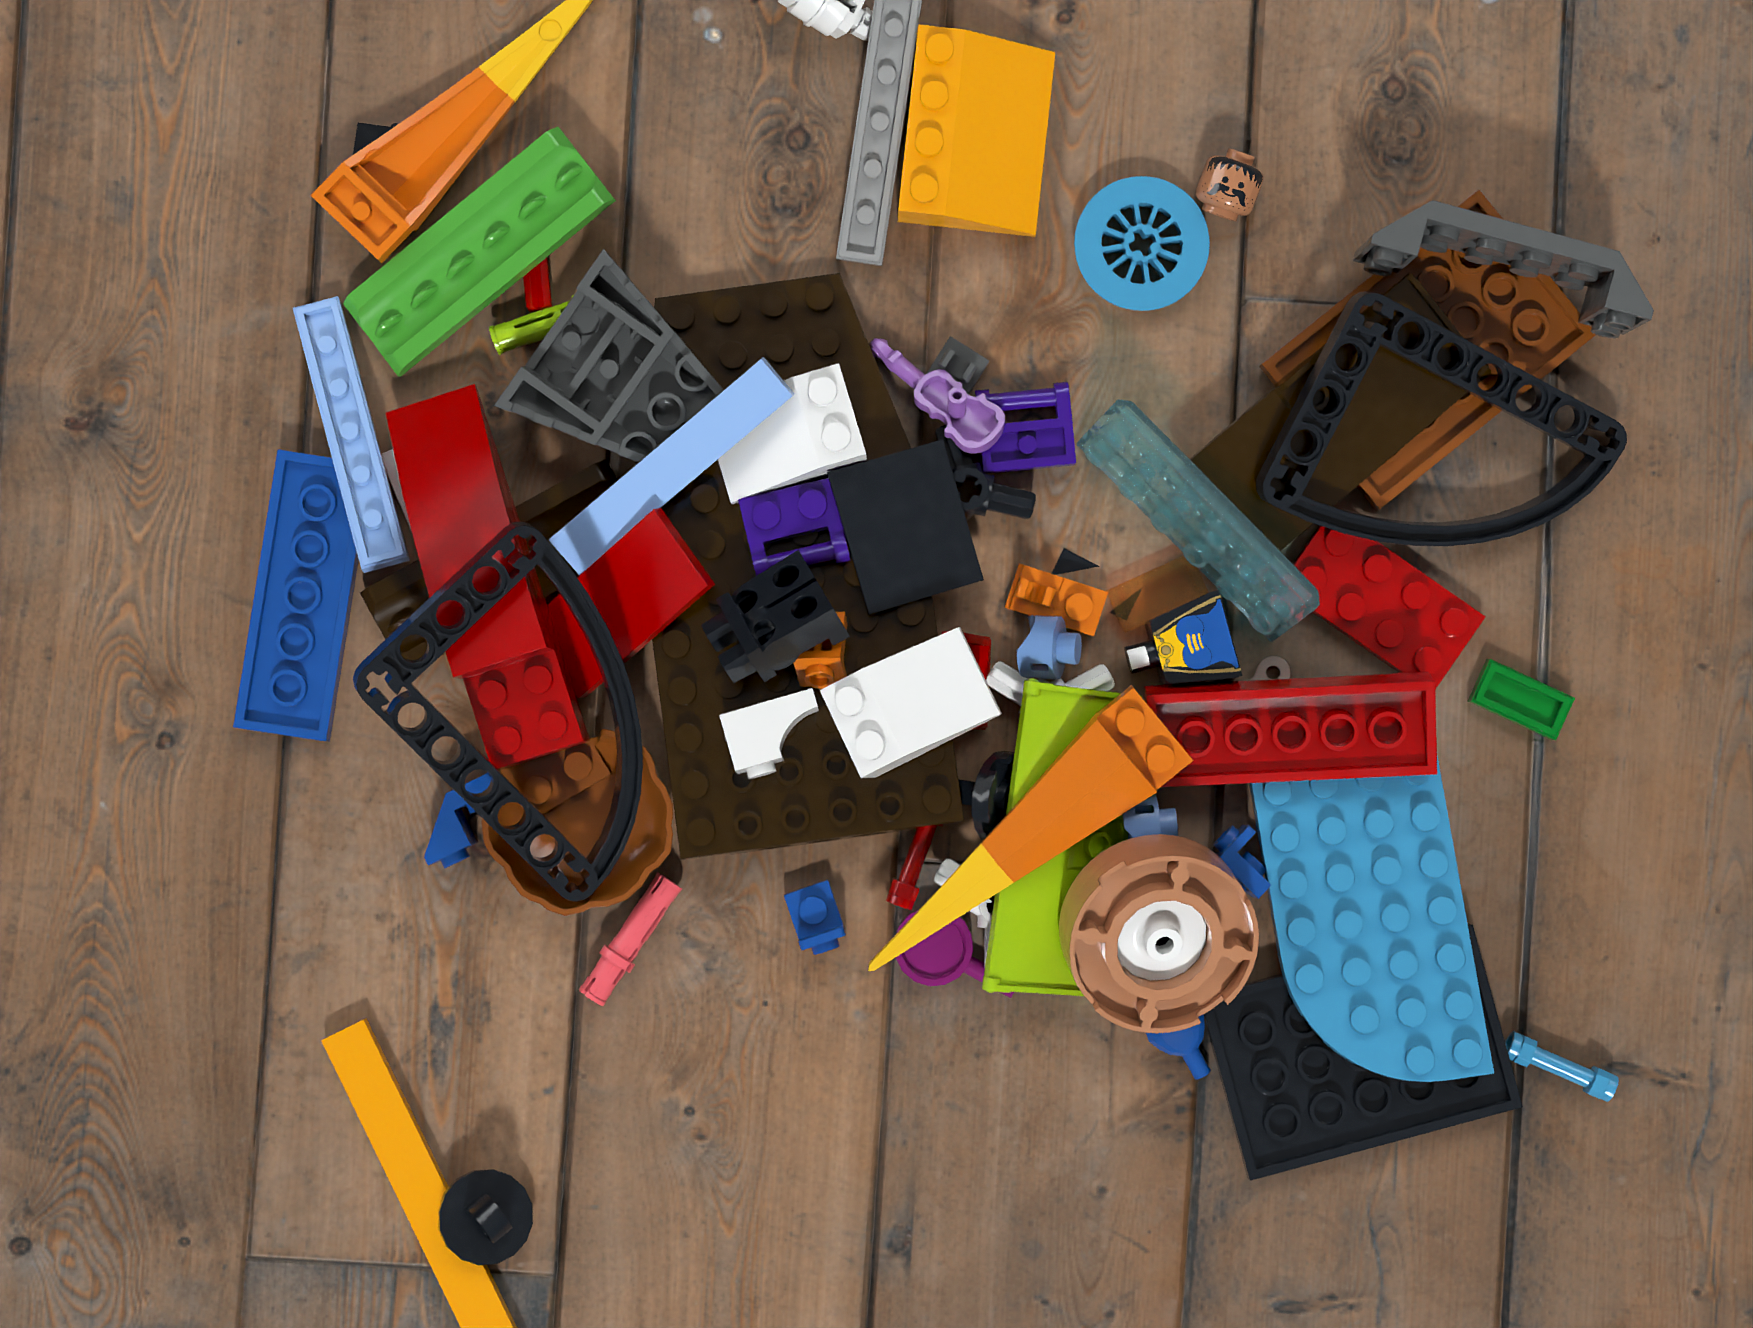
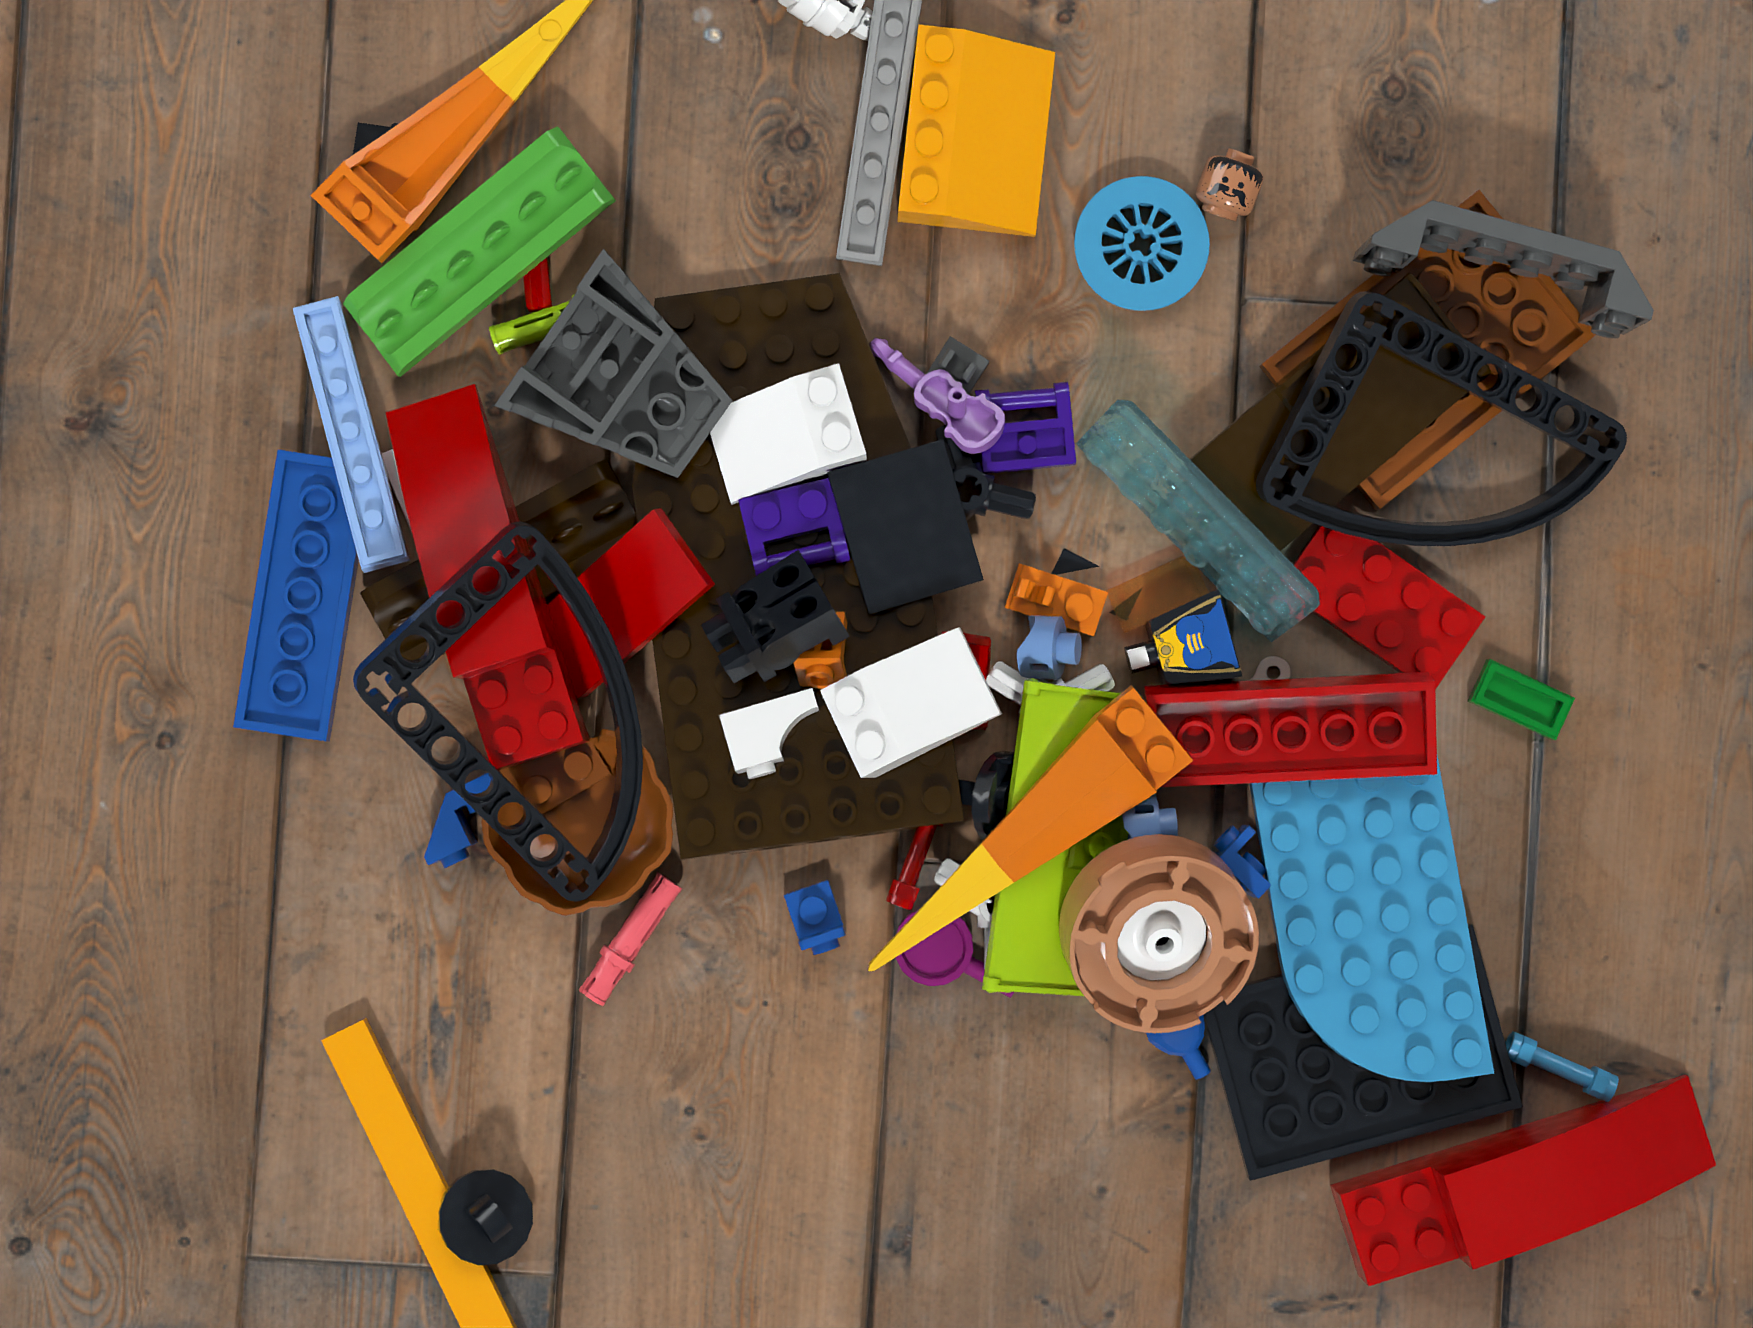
light blue tile [549,357,795,576] -> none
none -> red slope [1330,1074,1716,1286]

